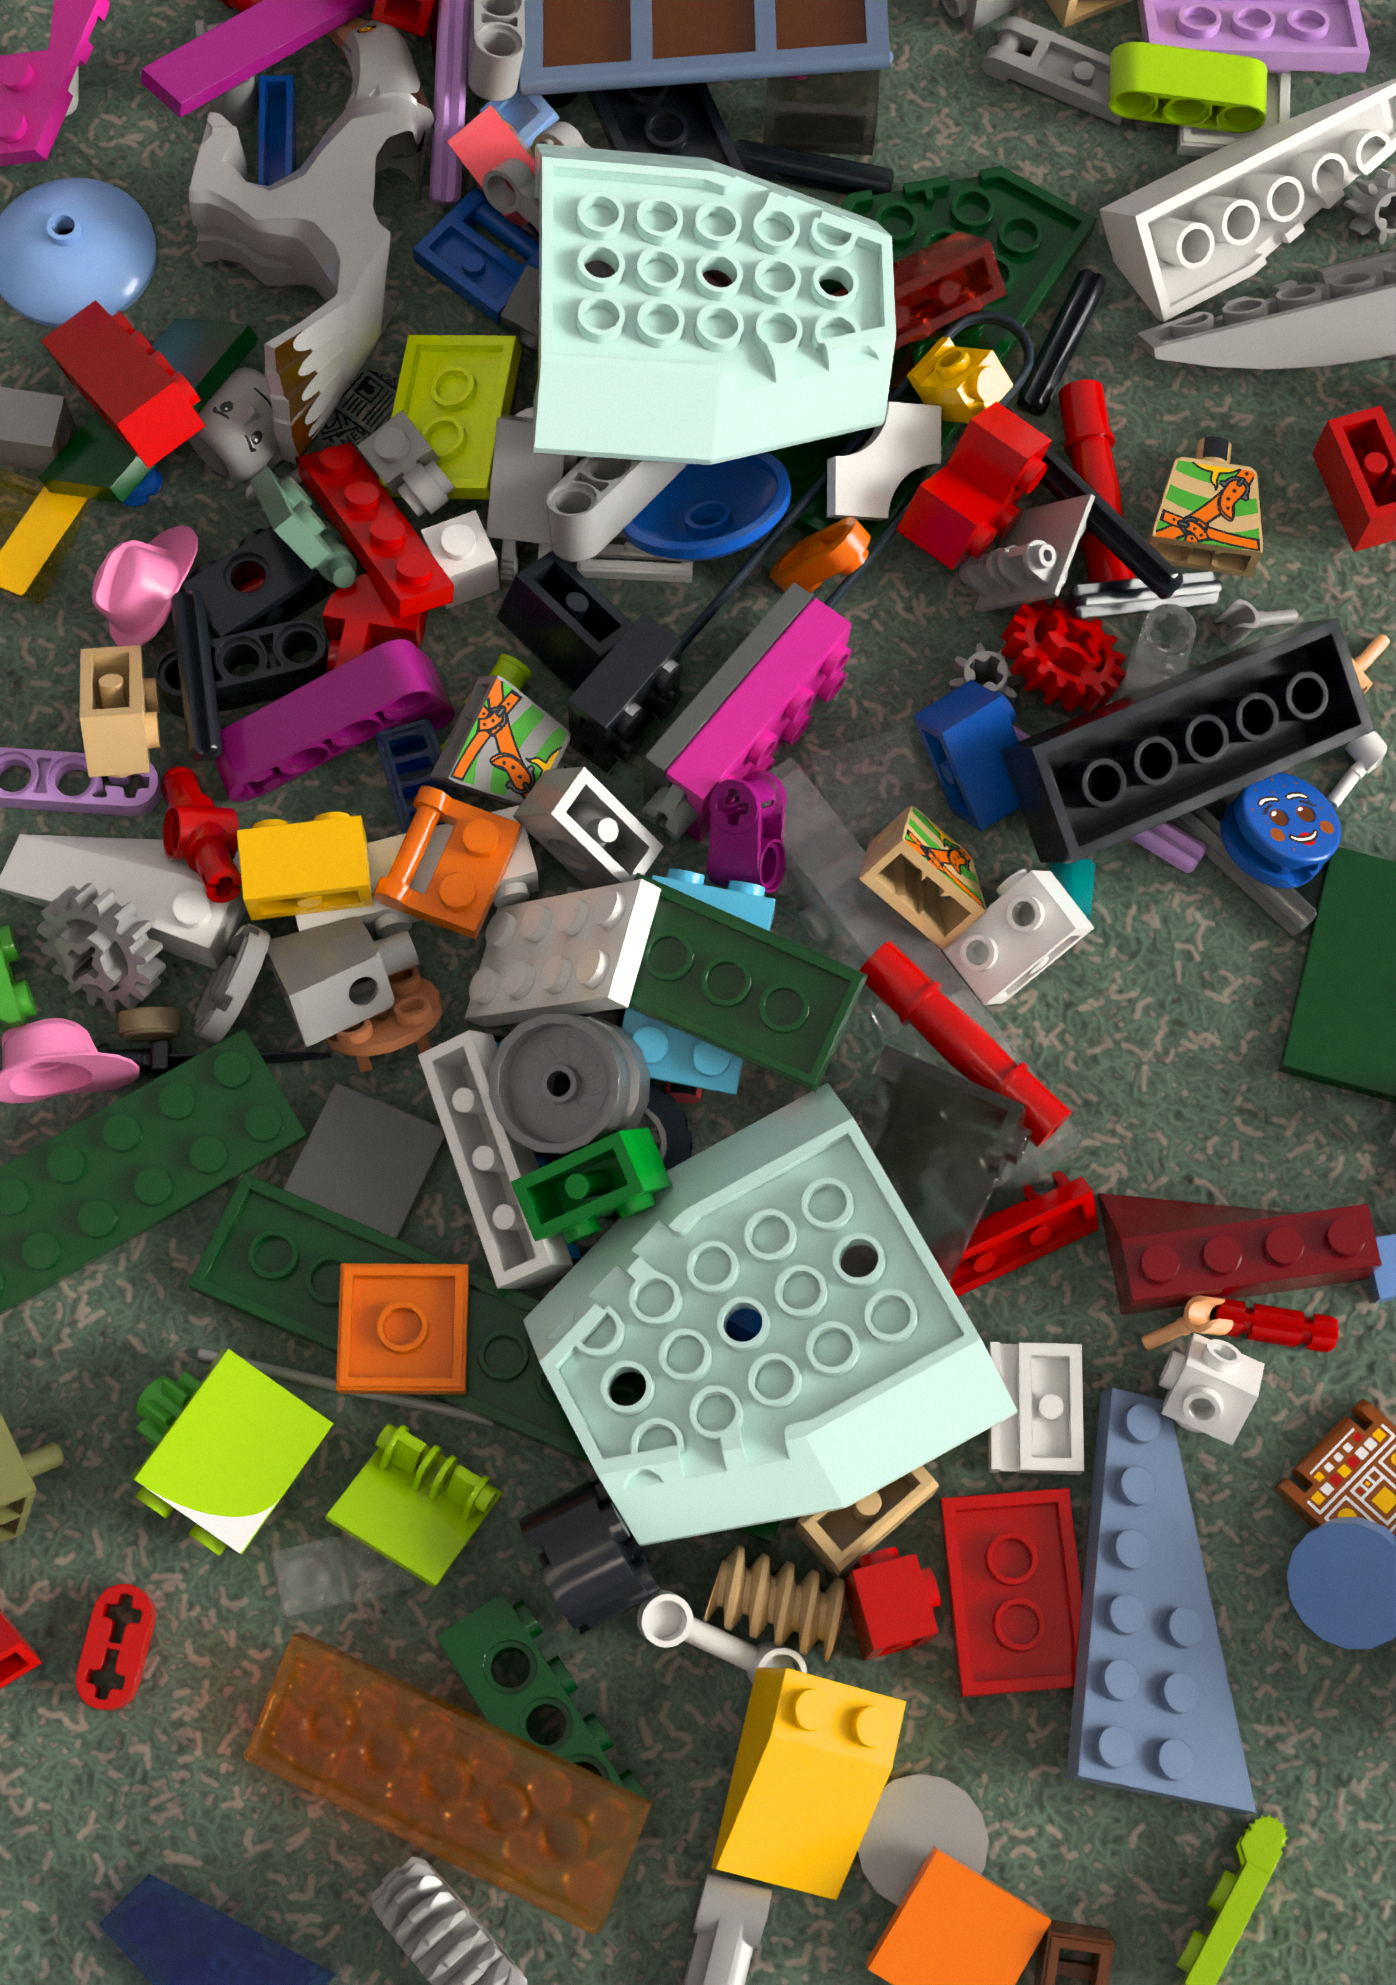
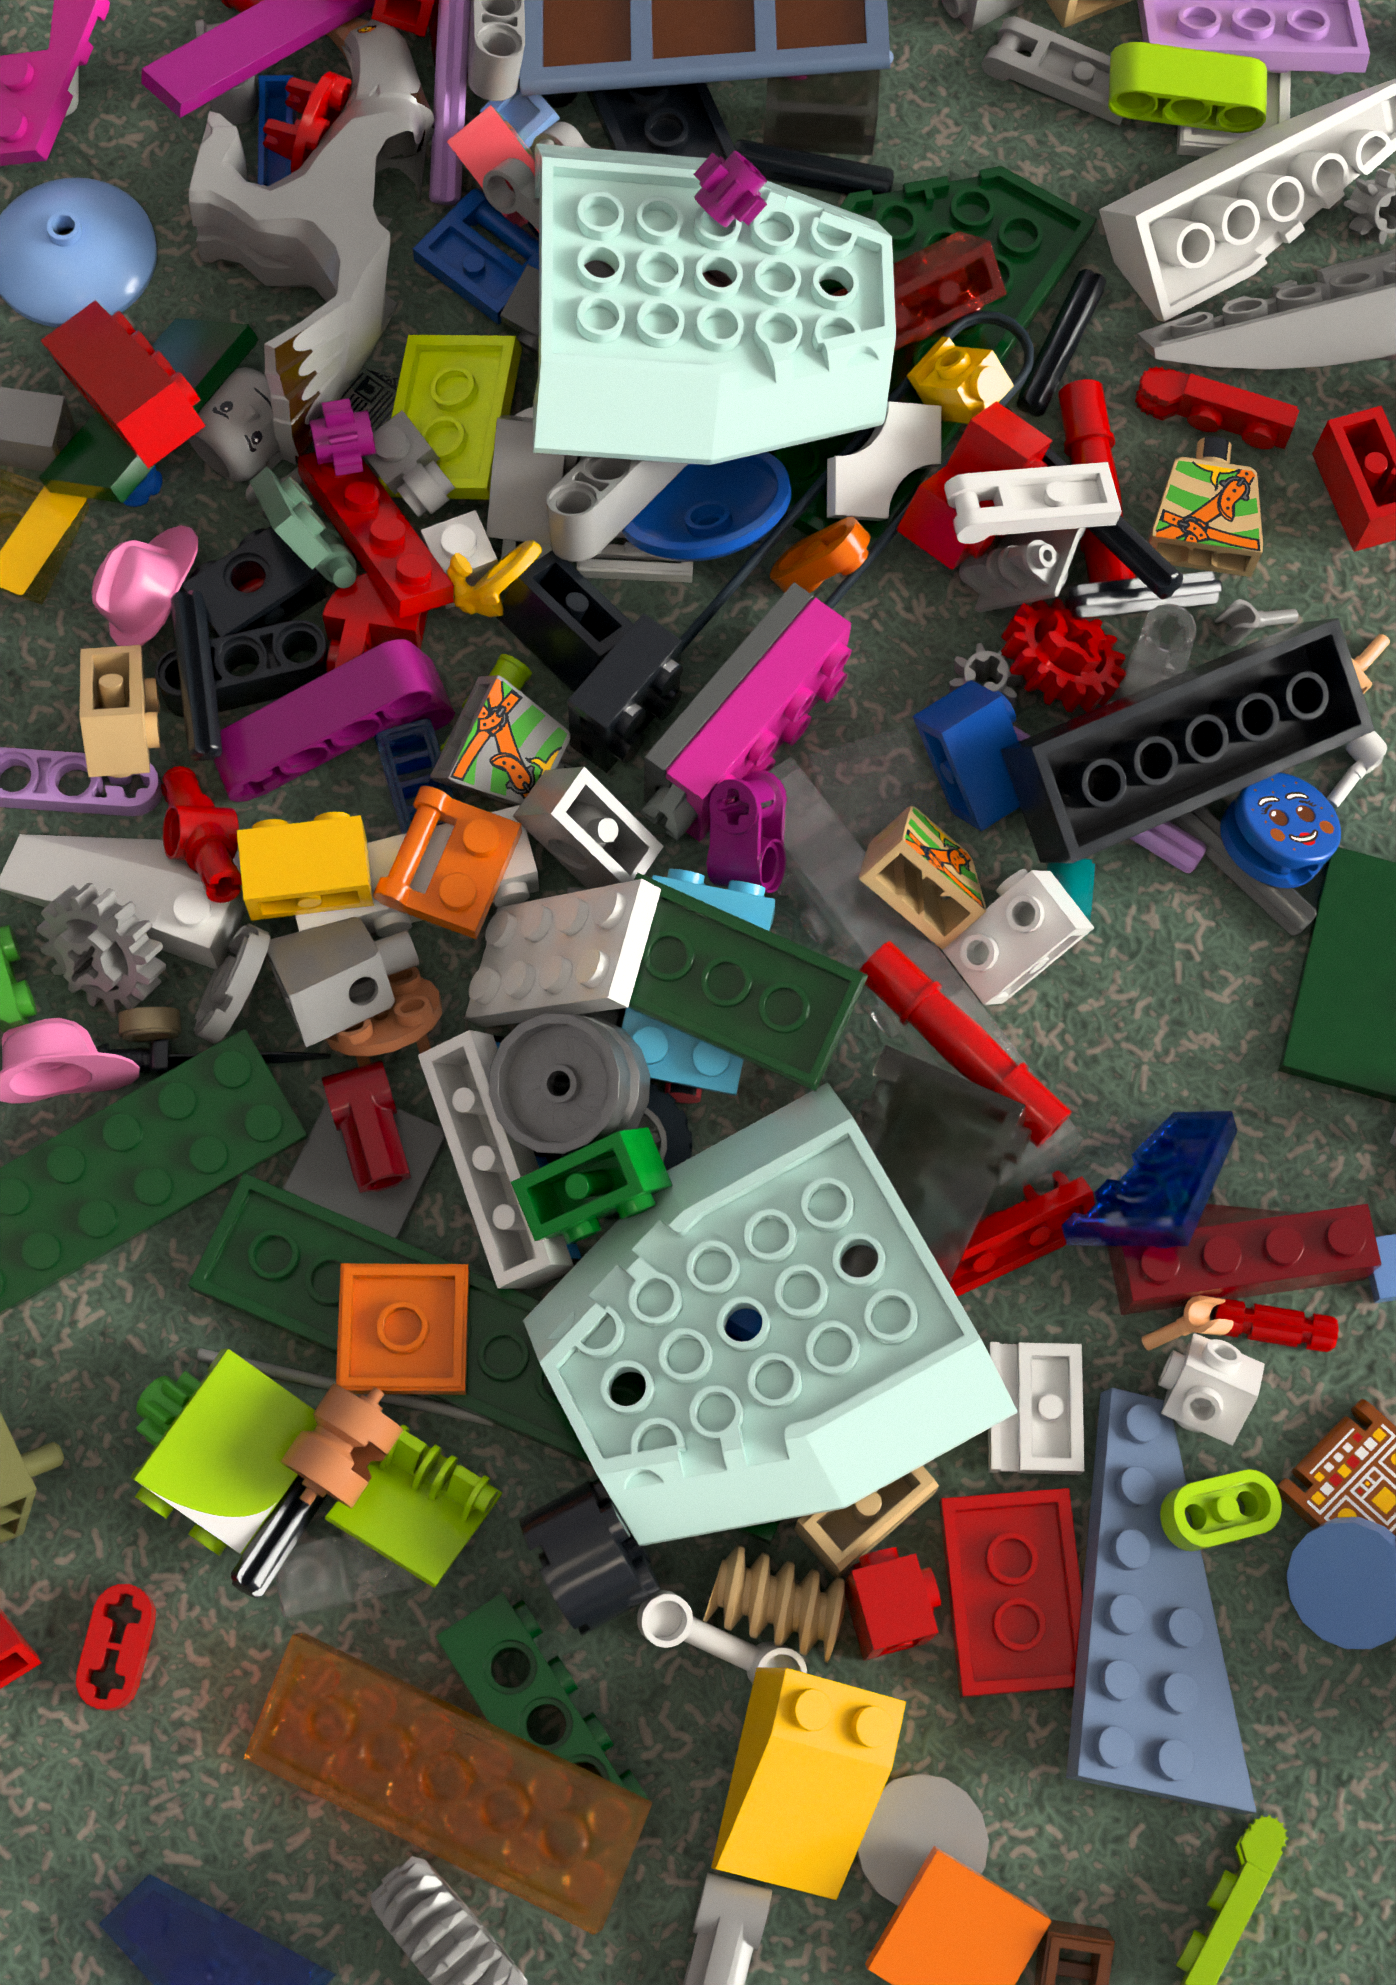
none -> black axle [231,1475,328,1598]
none -> red plate [263,71,352,173]
none -> nougat wheel [280,1383,404,1509]
none -> magenta gear [309,398,376,476]
none -> dark red piece [322,1060,411,1193]
none -> yellow piece [446,540,542,618]
none -> magenta gear [693,150,767,227]
none -> white plate [944,462,1122,544]
none -> clear blue wing [1061,1111,1237,1248]
none -> red hinge [1135,366,1299,450]
none -> lime plate [1160,1469,1282,1551]

